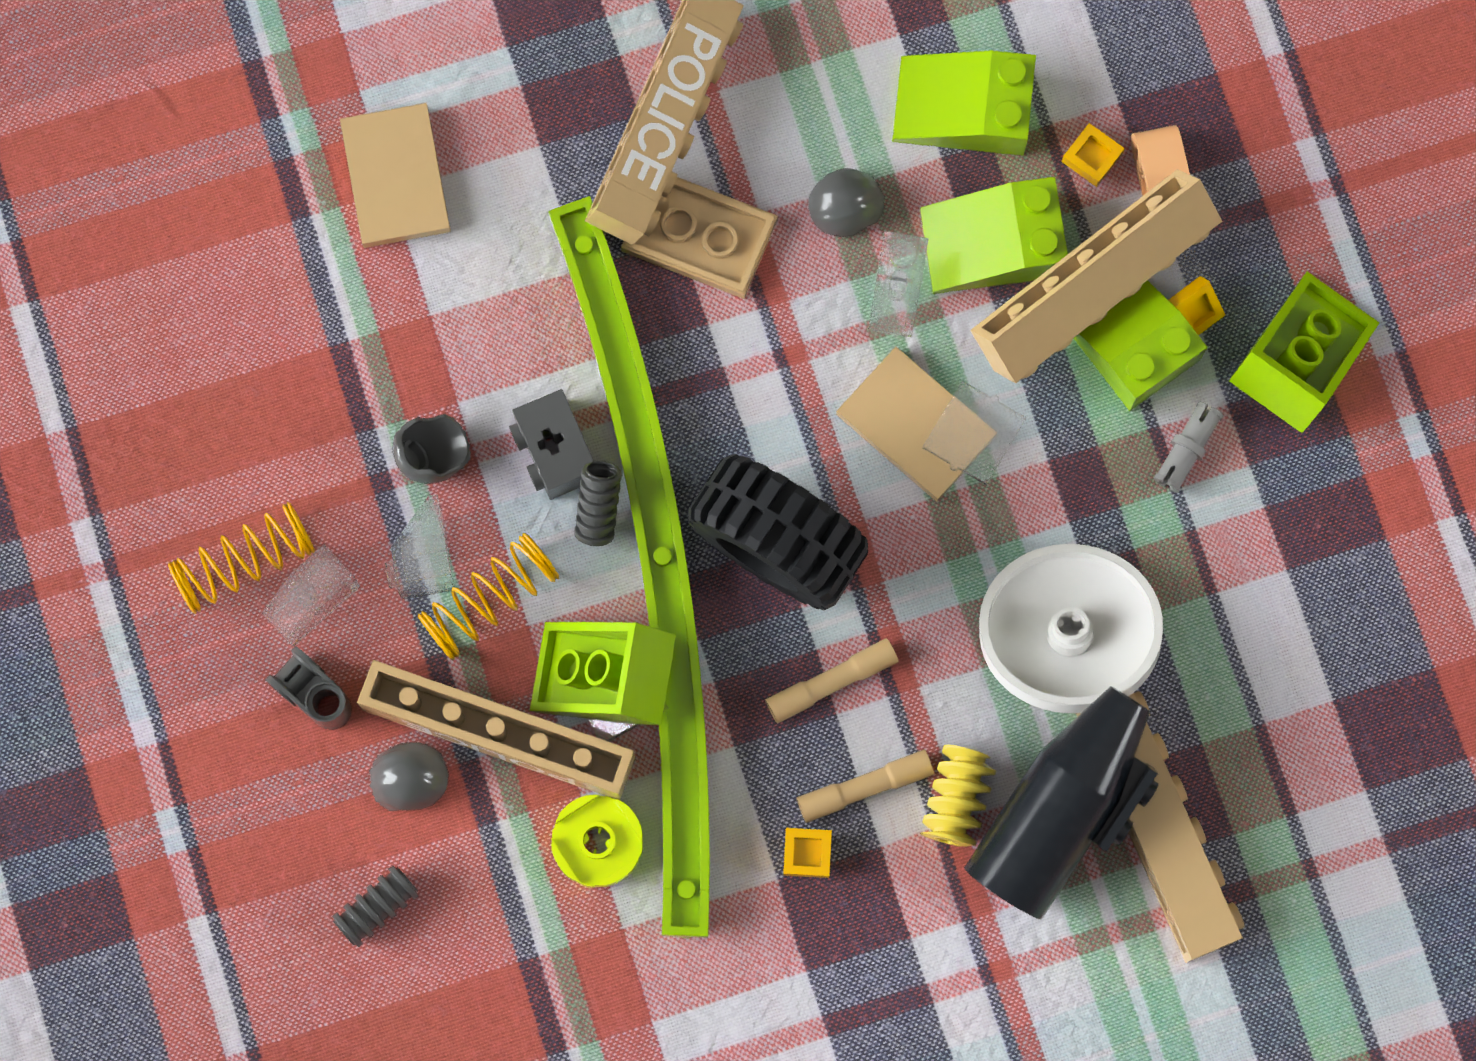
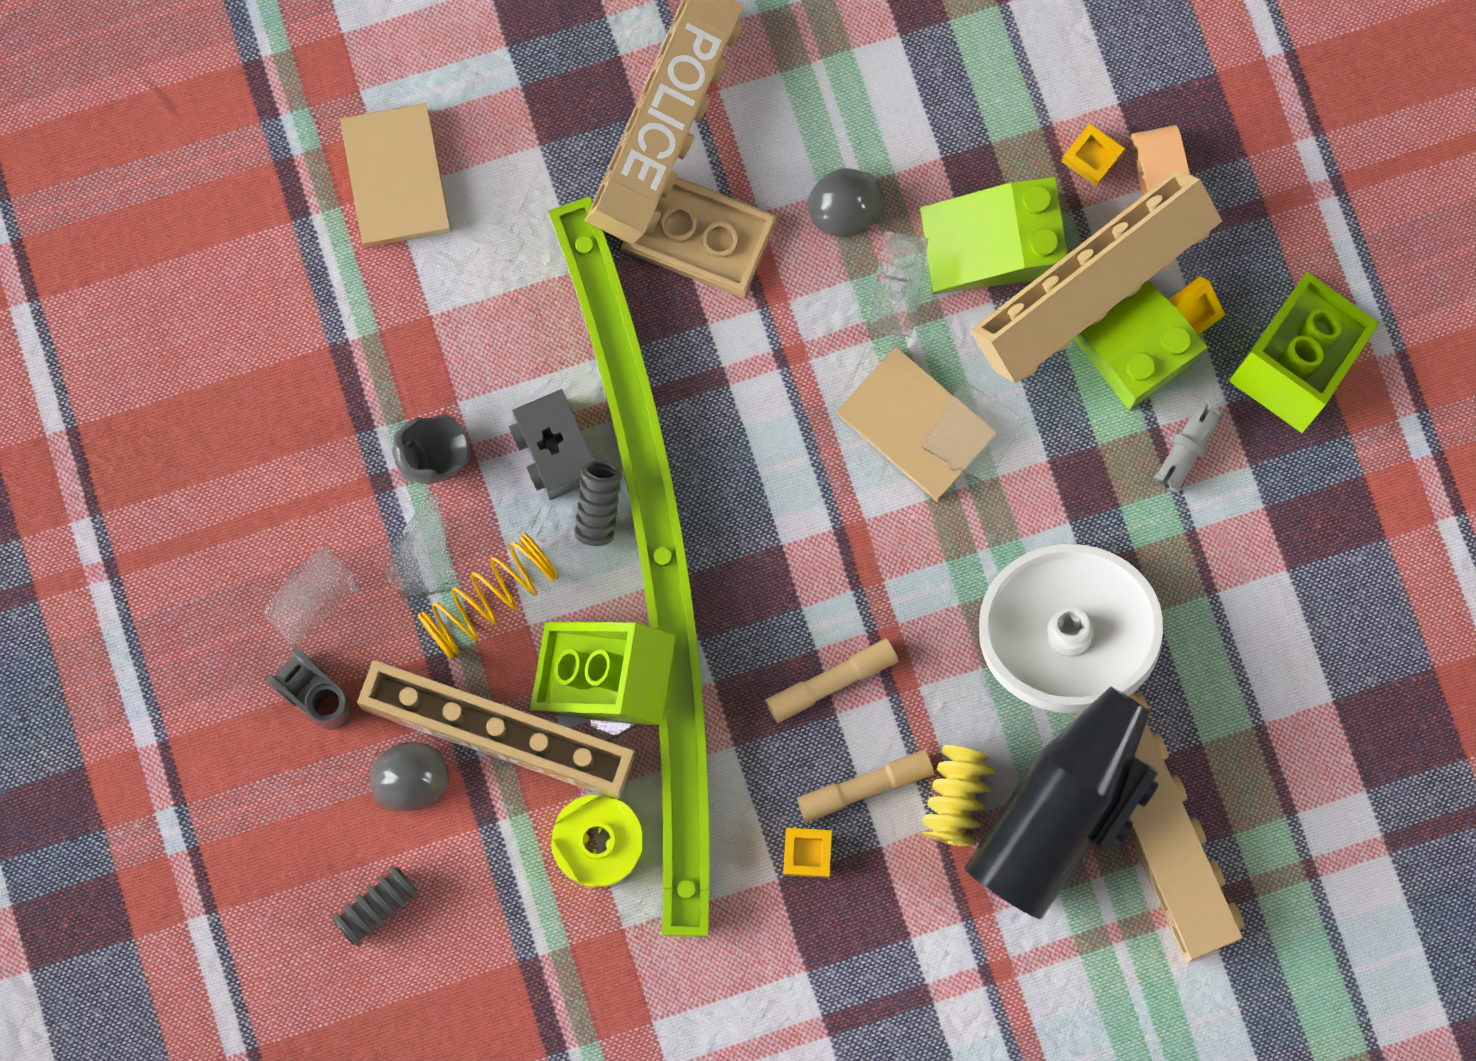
yellow piece [168,501,315,614] -> none
black tyre [688,454,868,610] -> none
lime slope [892,50,1036,156] -> none

